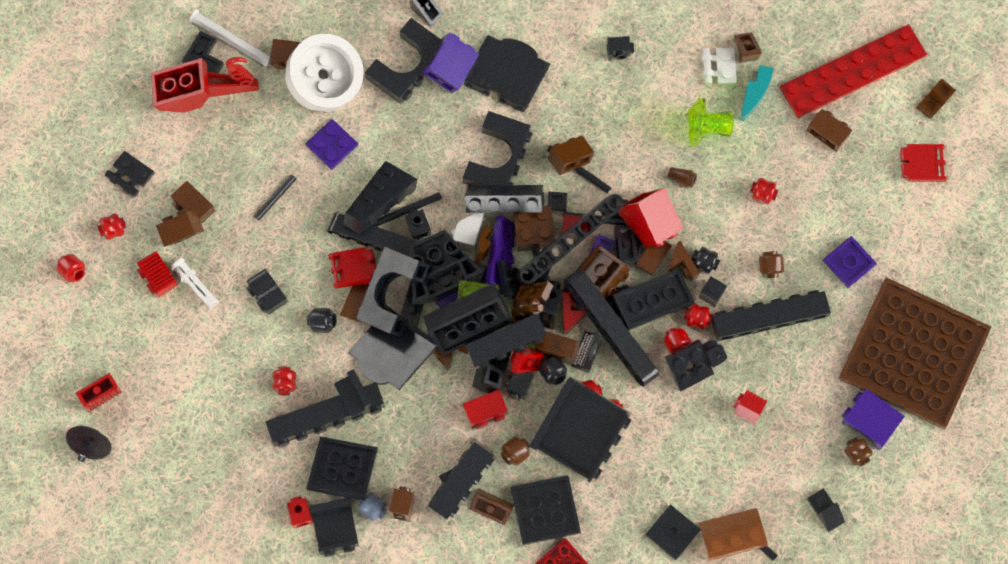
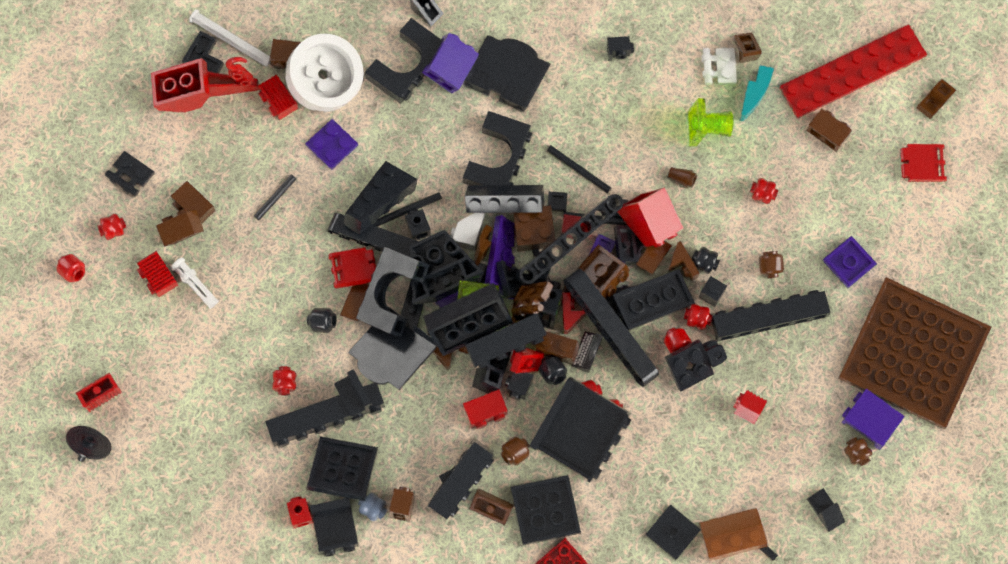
black brick [246,268,288,315] -> none
reddish brown brick [547,136,595,175] -> none
none -> red brick [258,74,299,120]

